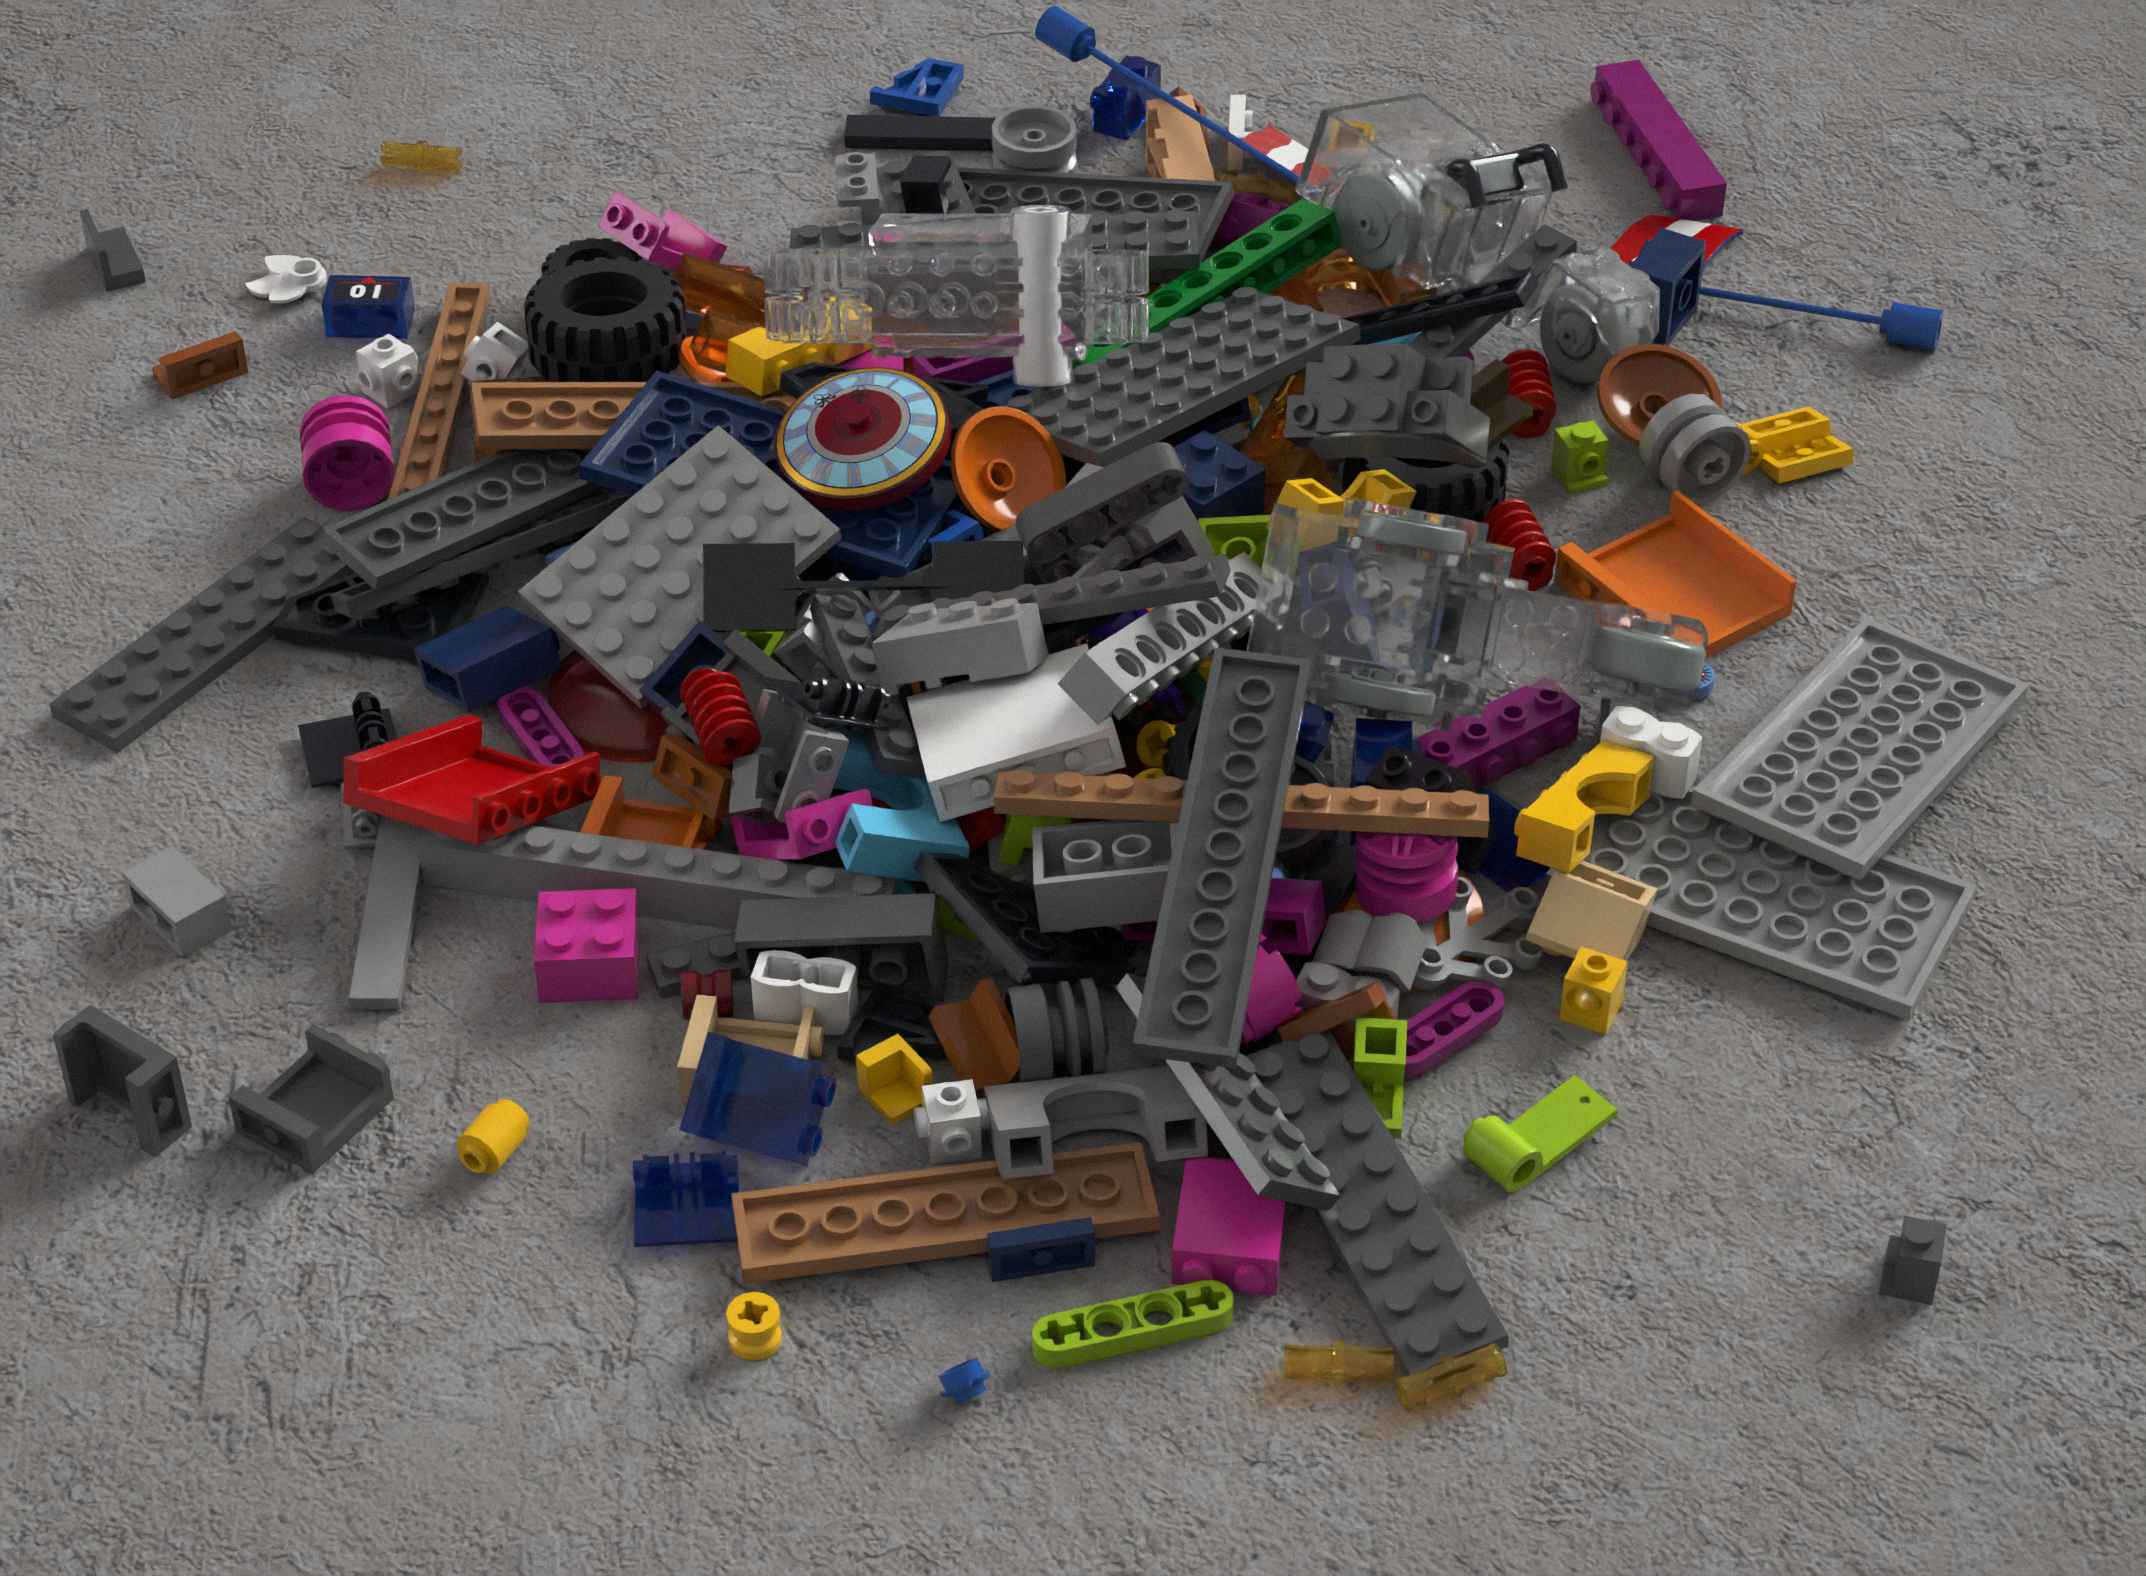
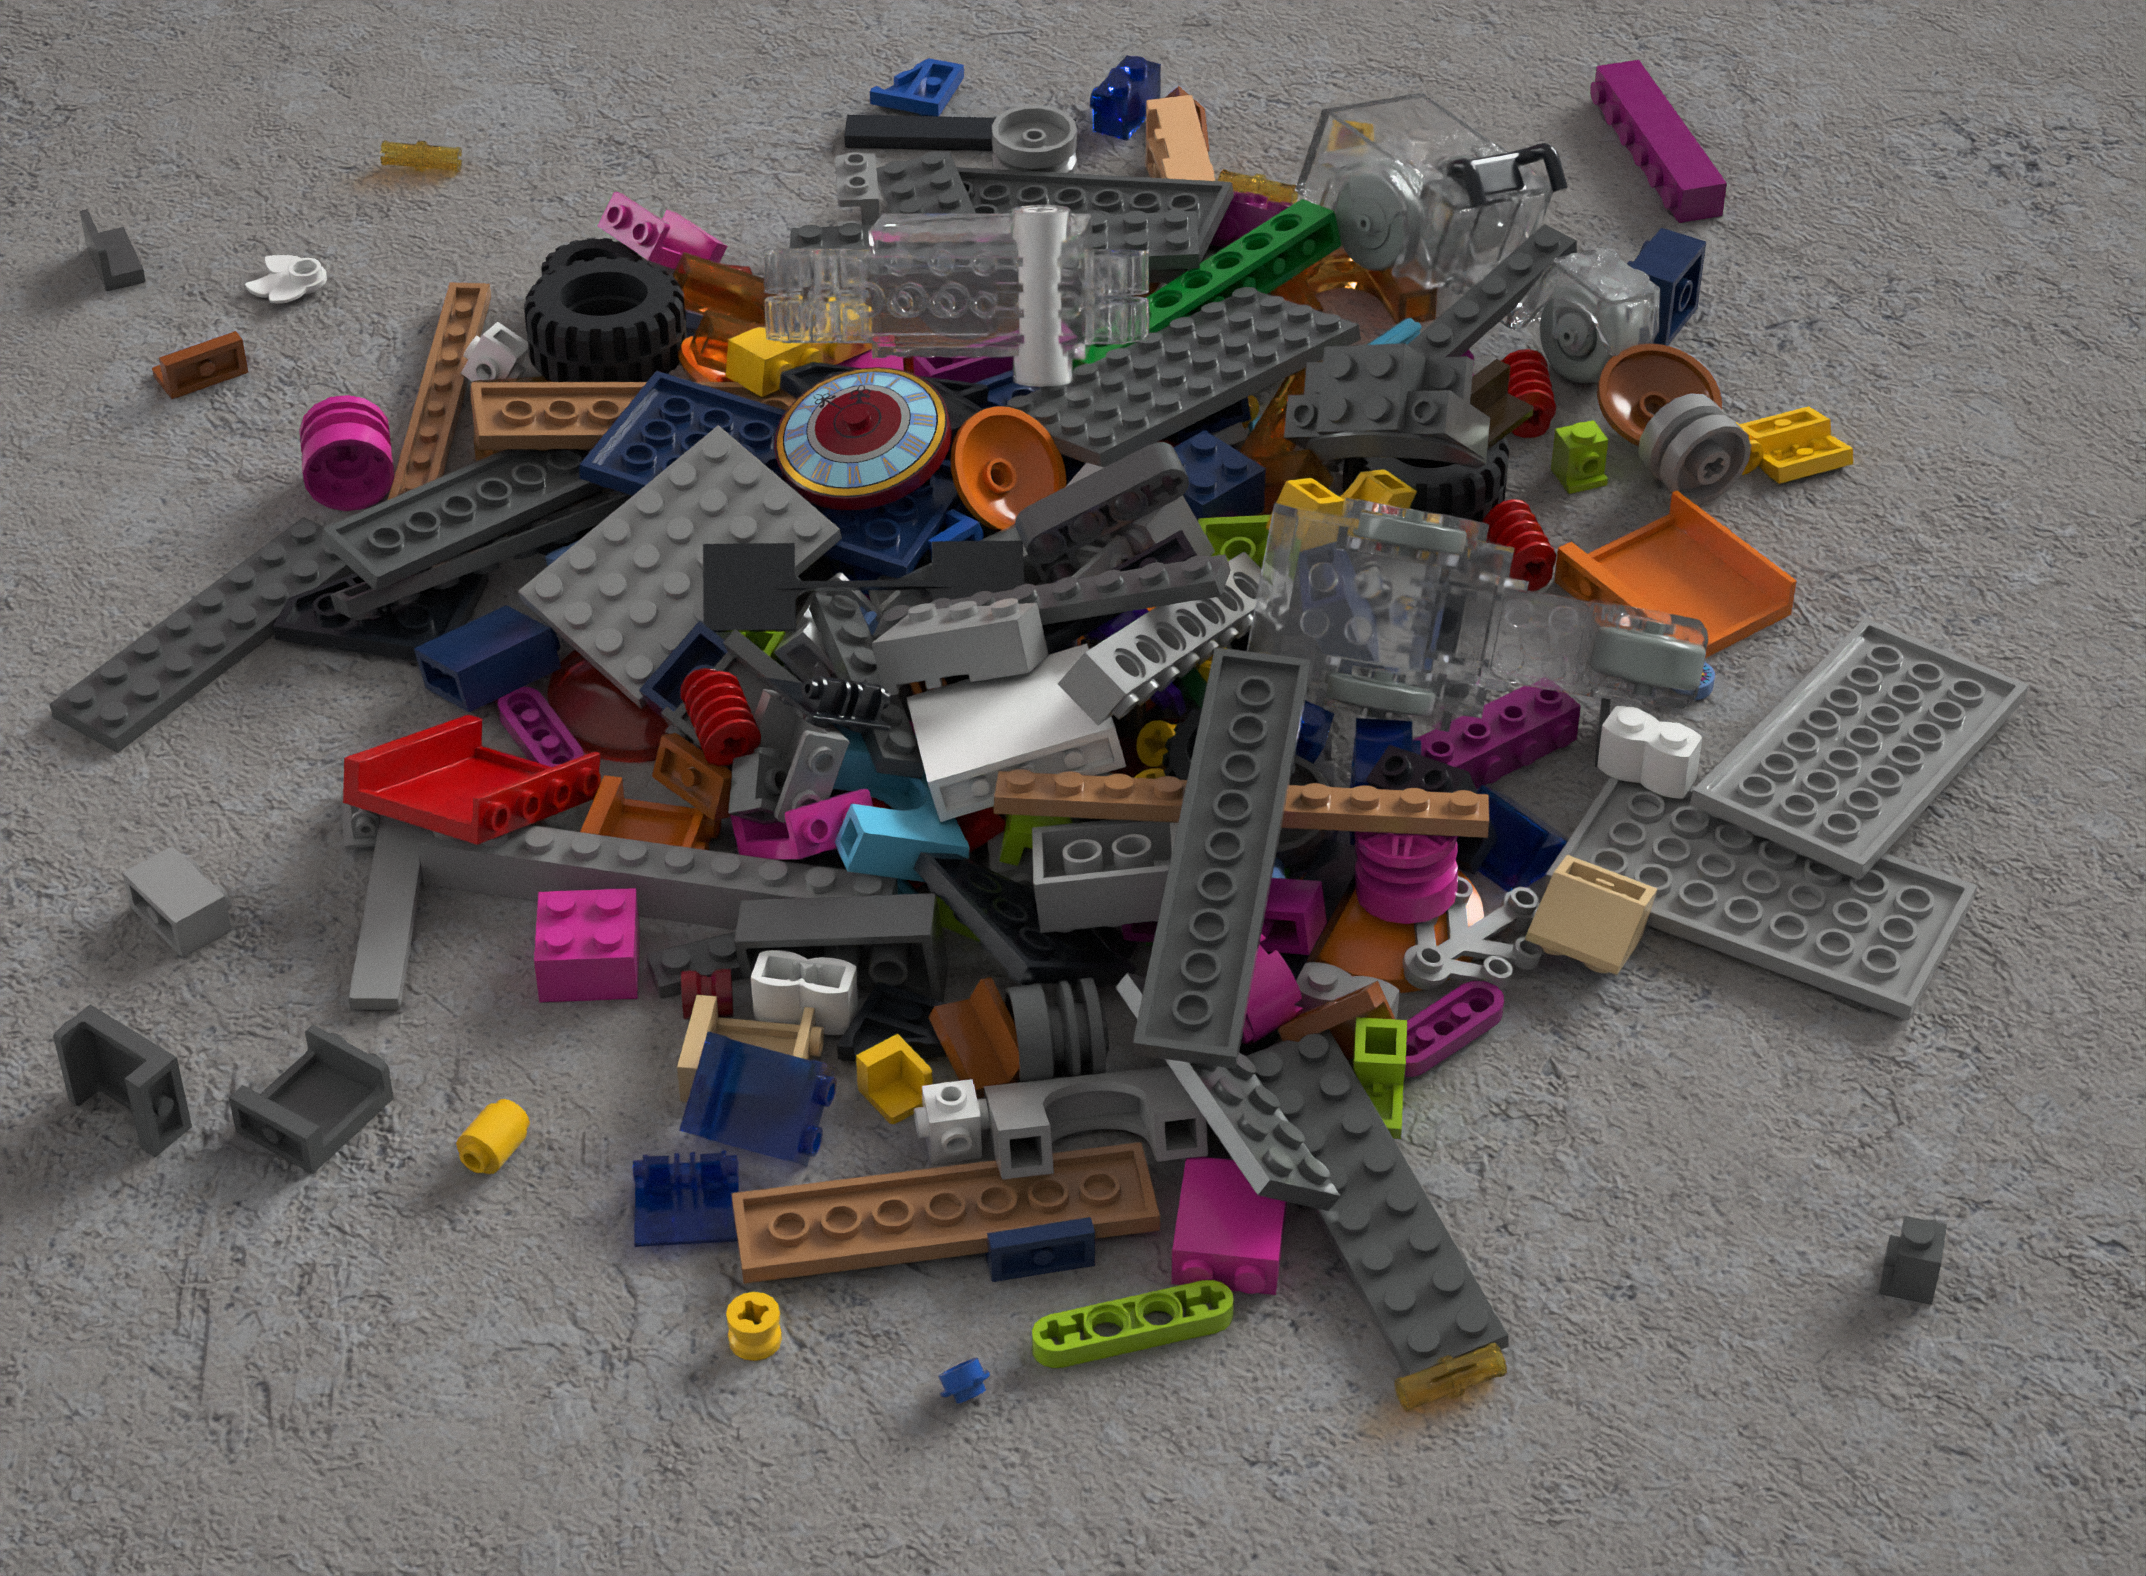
black hinge [298,691,397,788] -> none
clear blue brick [321,275,415,339] -> none
white brick [356,334,420,409] -> none
black panel [900,155,952,217] -> none
blue flag [1035,6,1339,197] -> none
white plate [1227,95,1253,170] -> none
clear yellow pin [1284,1341,1394,1385] -> none
light grey brick [1312,910,1428,993] -> none
black tile [1341,272,1540,346] -> none
lime door [1463,1074,1618,1193] -> none
yellow arch [1514,740,1655,873] -> none
yellow brick [1559,946,1628,1035] -> none
blue flag [1575,214,1943,351] -> none

